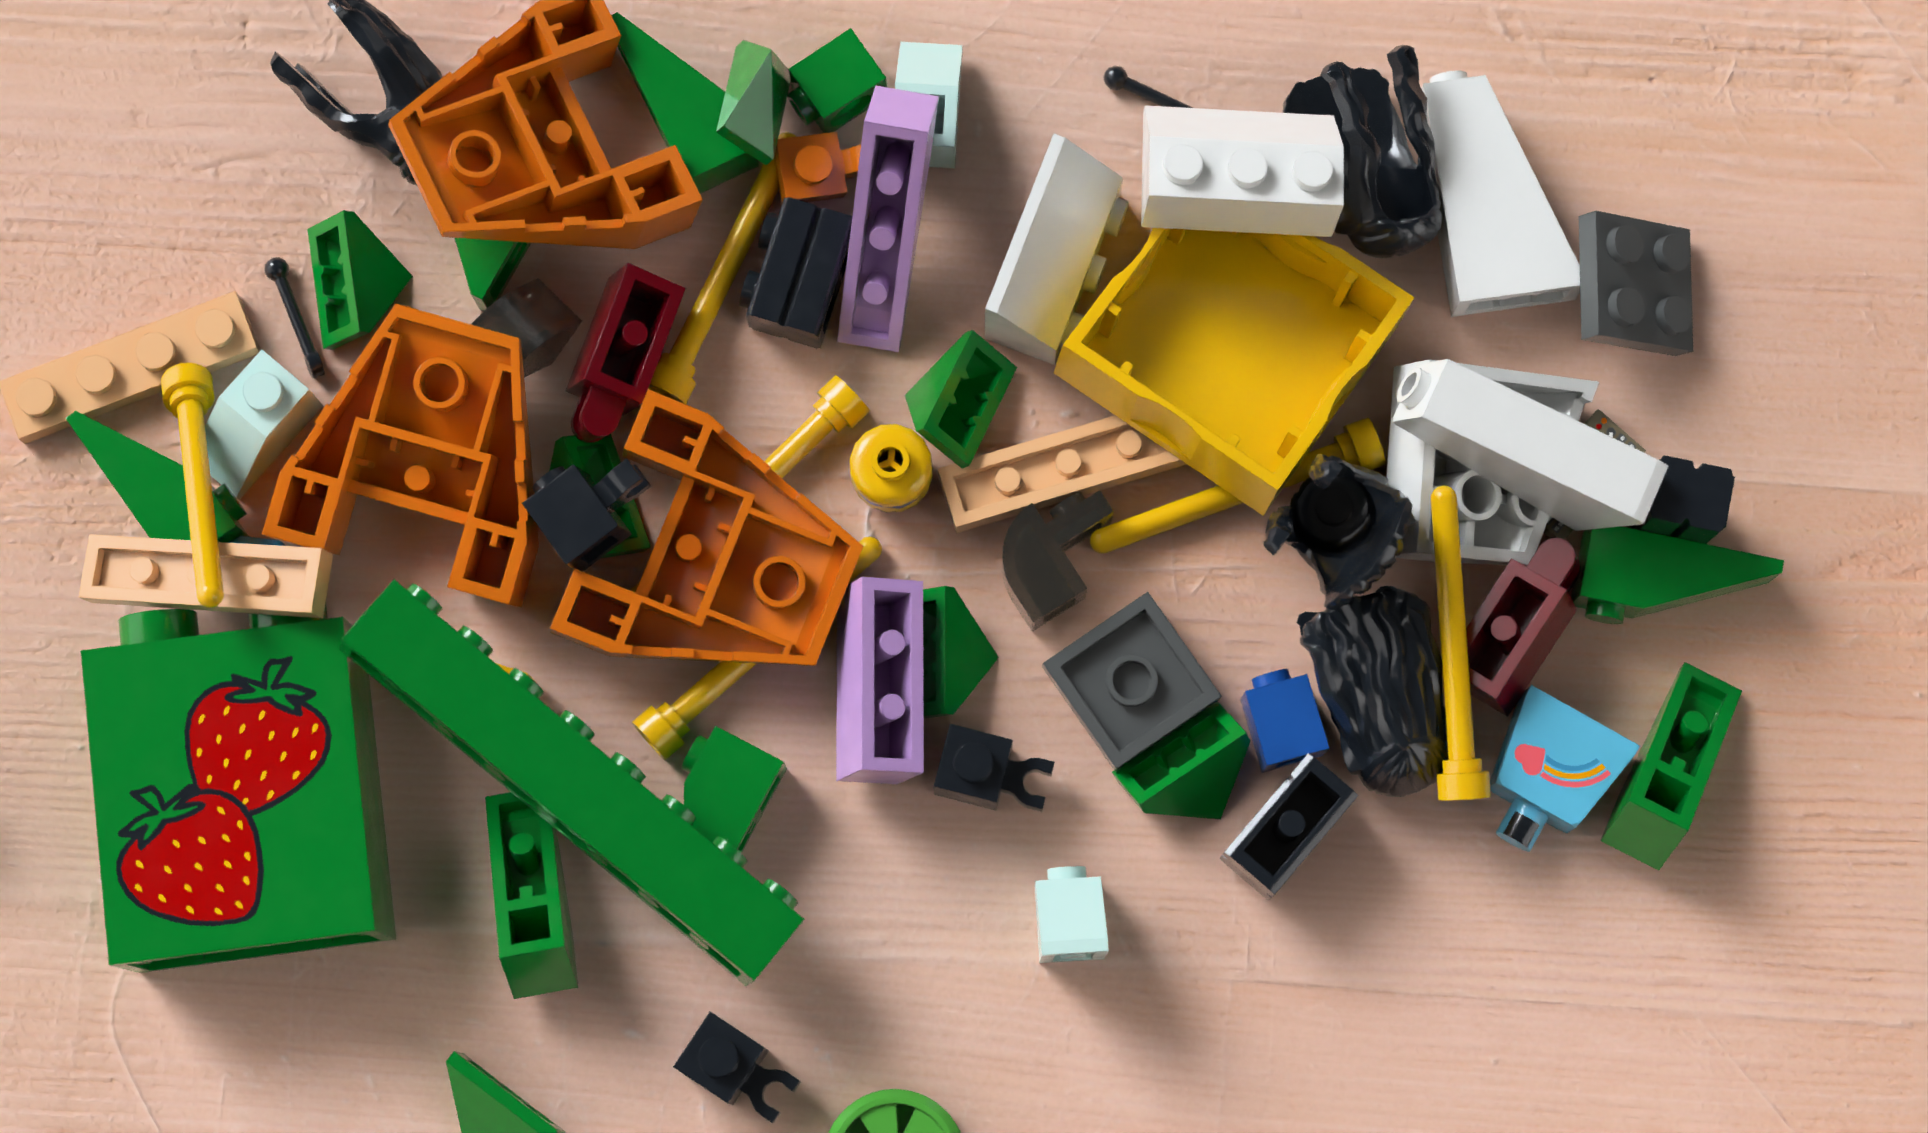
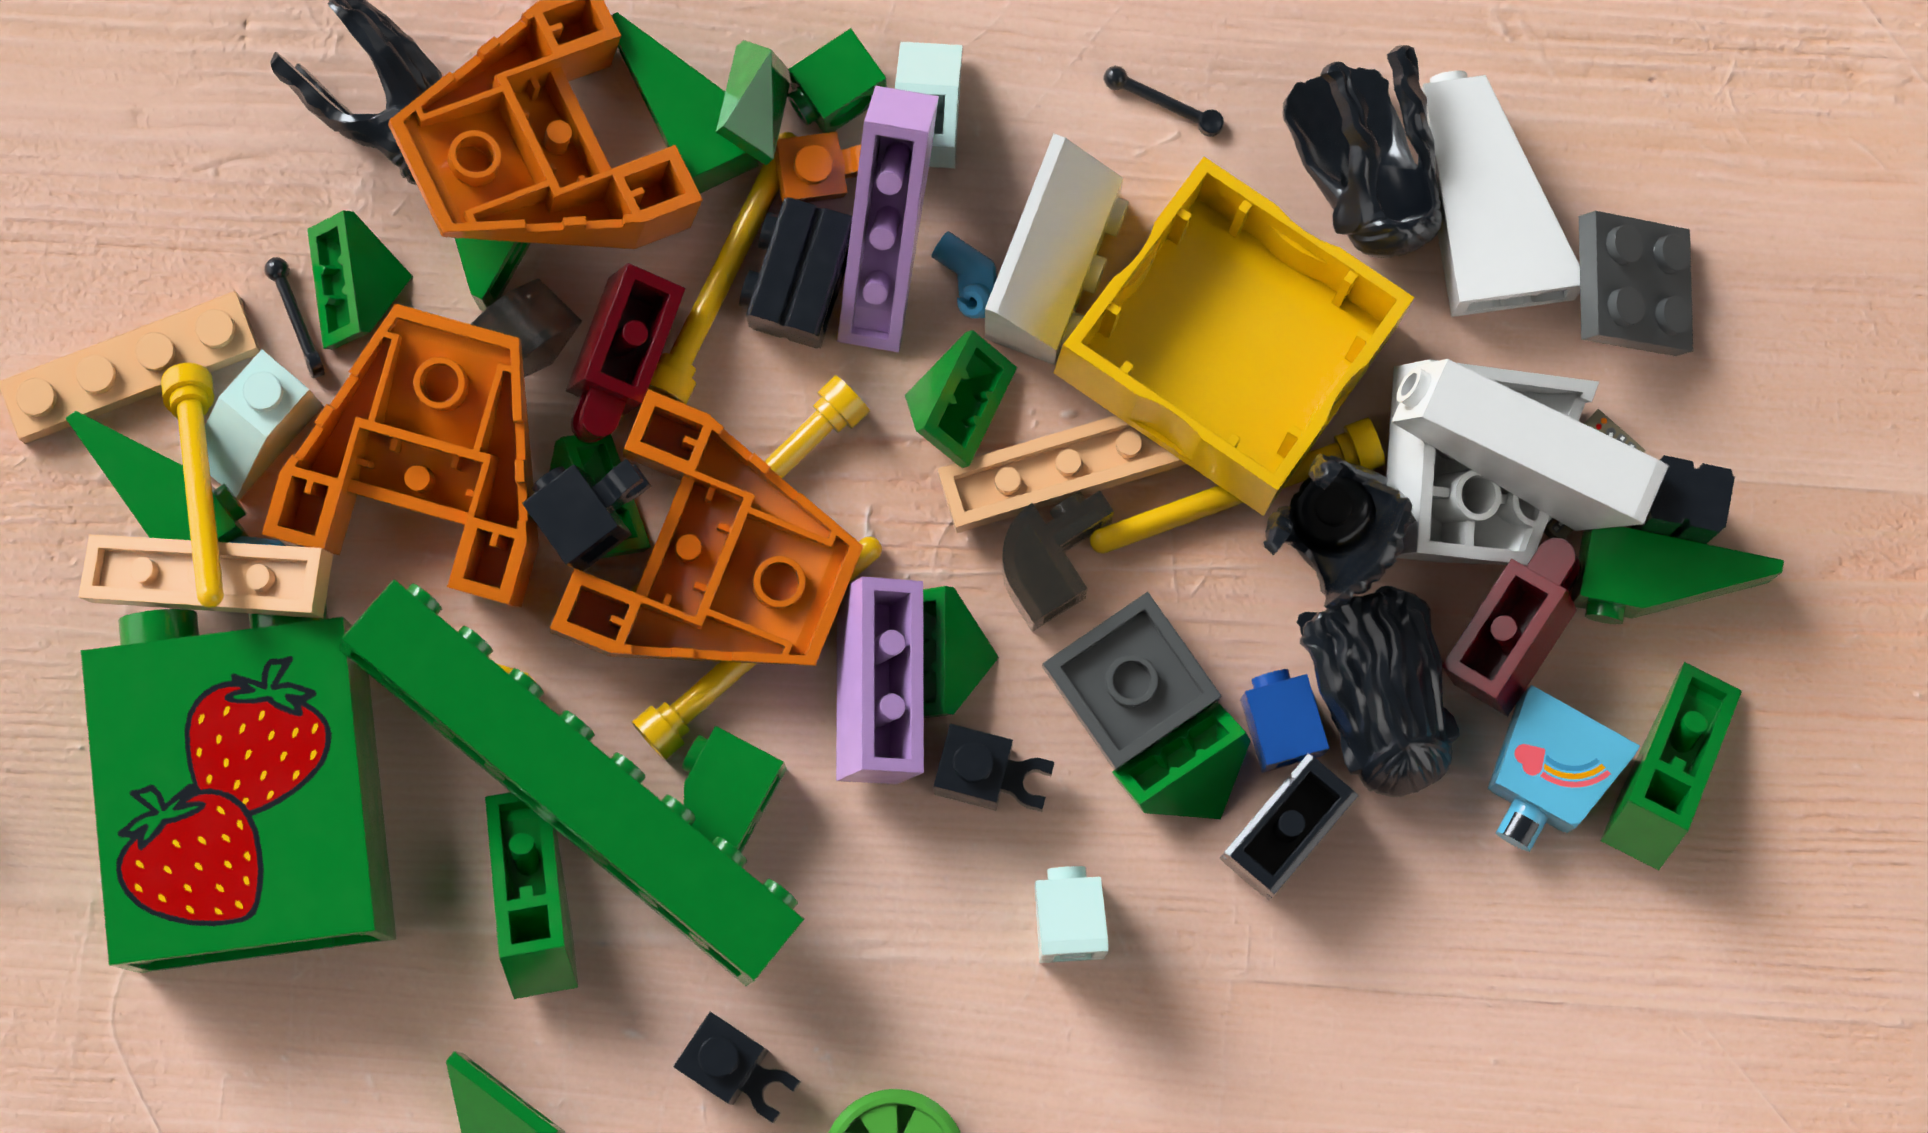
yellow head [850,424,933,513] -> none
white slope [1141,106,1344,237] -> none
yellow piece [1431,486,1491,801] -> none
none -> dark azure arm [931,231,997,319]

